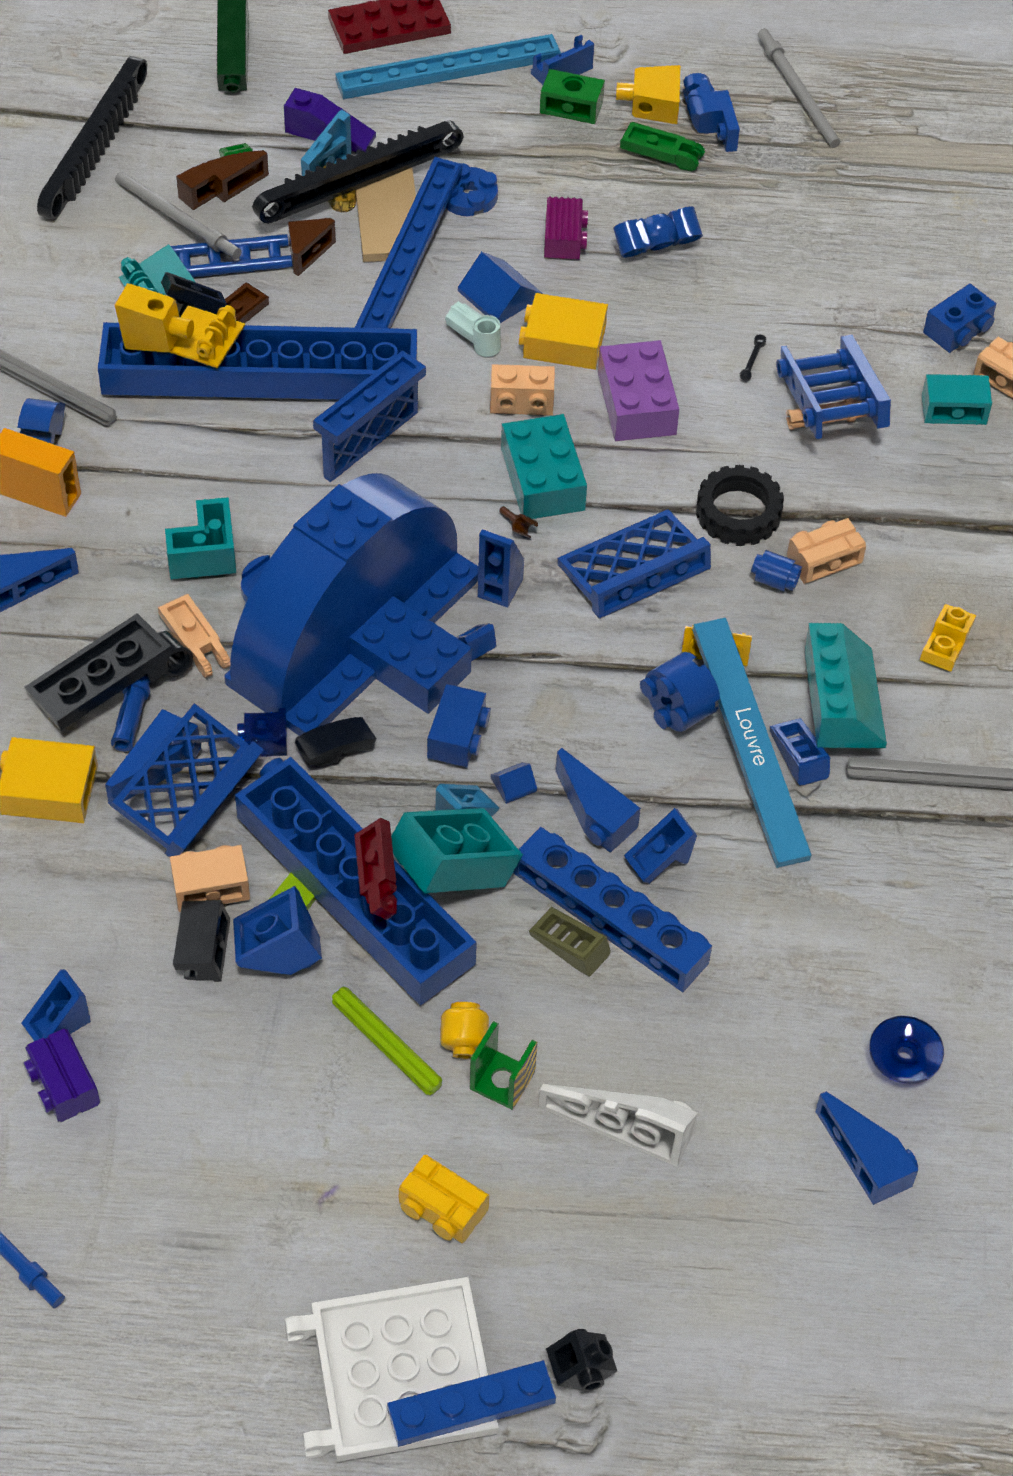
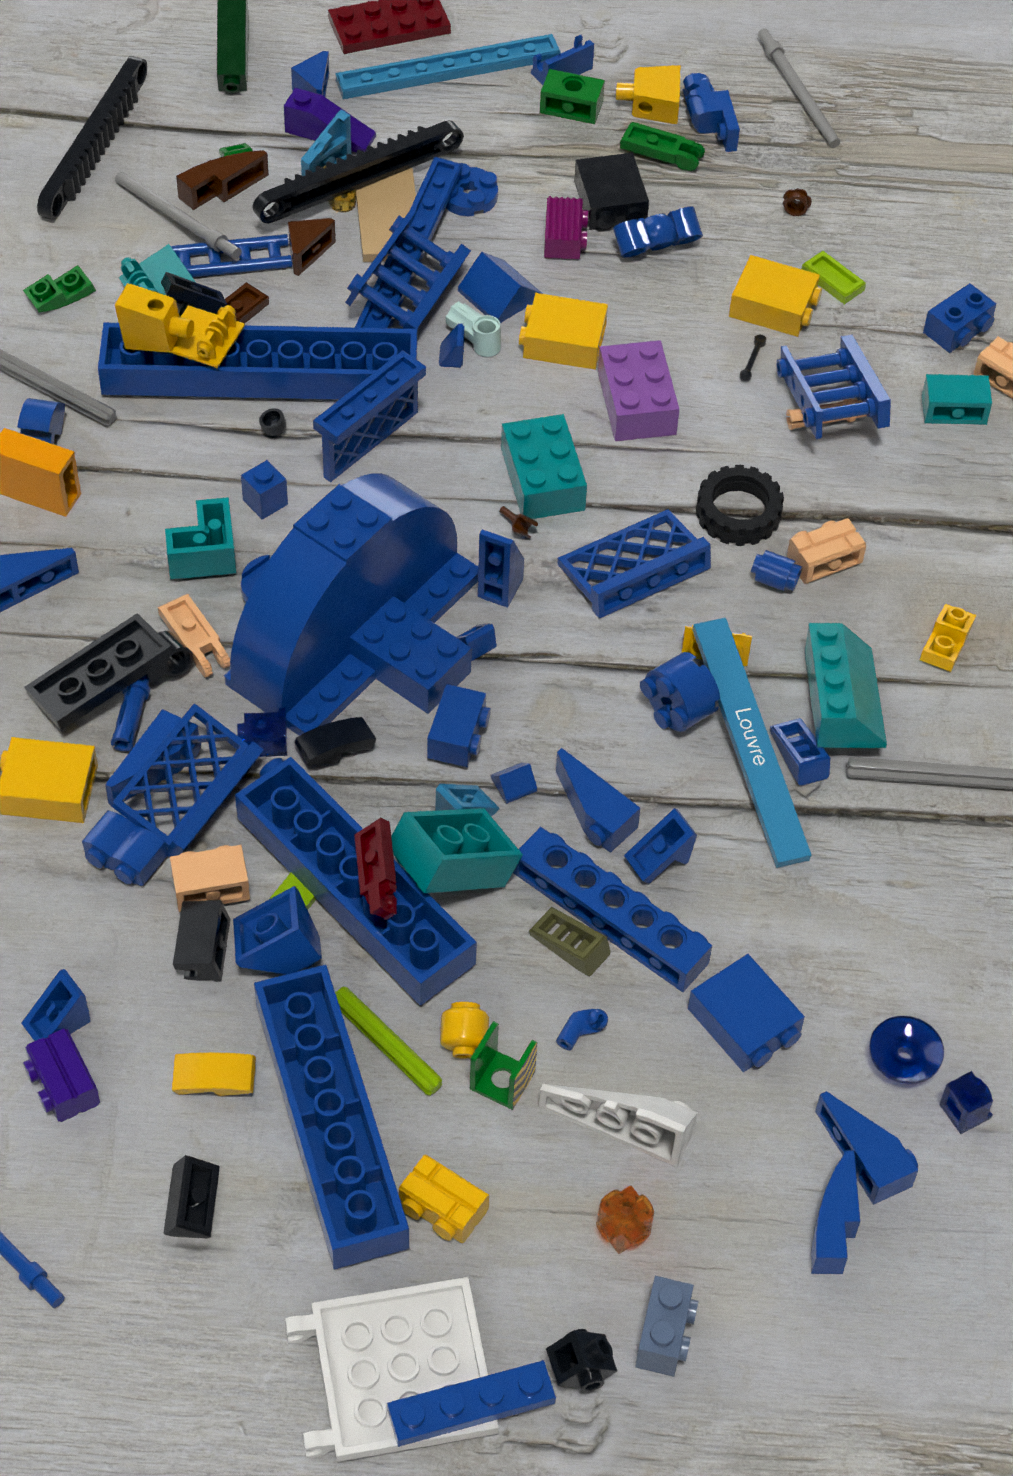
light nougat brick [490,364,555,415] -> none
none -> green slope [23,265,96,312]
none -> blue brick [82,810,168,886]
none -> black slope [163,1155,220,1239]
none -> yellow slope [172,1052,256,1096]
none -> blue brick [241,460,288,520]
none -> blue brick [254,964,409,1270]
none -> black hinge [259,408,286,437]
none -> blue slope [291,51,330,97]
none -> blue fence [345,208,471,329]
none -> blue slope [439,323,465,368]
none -> blue arm [556,1009,608,1050]
none -> black brick [574,152,649,230]
none -> clear orange brick [596,1185,654,1254]
none -> sand blue brick [635,1276,699,1377]
none -> blue brick [688,954,805,1073]
none -> yellow brick [729,255,822,337]
none -> reddish brown plate [783,188,812,216]
none -> lime tile [801,251,866,305]
none -> blue slope [811,1150,860,1274]
none -> clear blue brick [939,1071,993,1134]

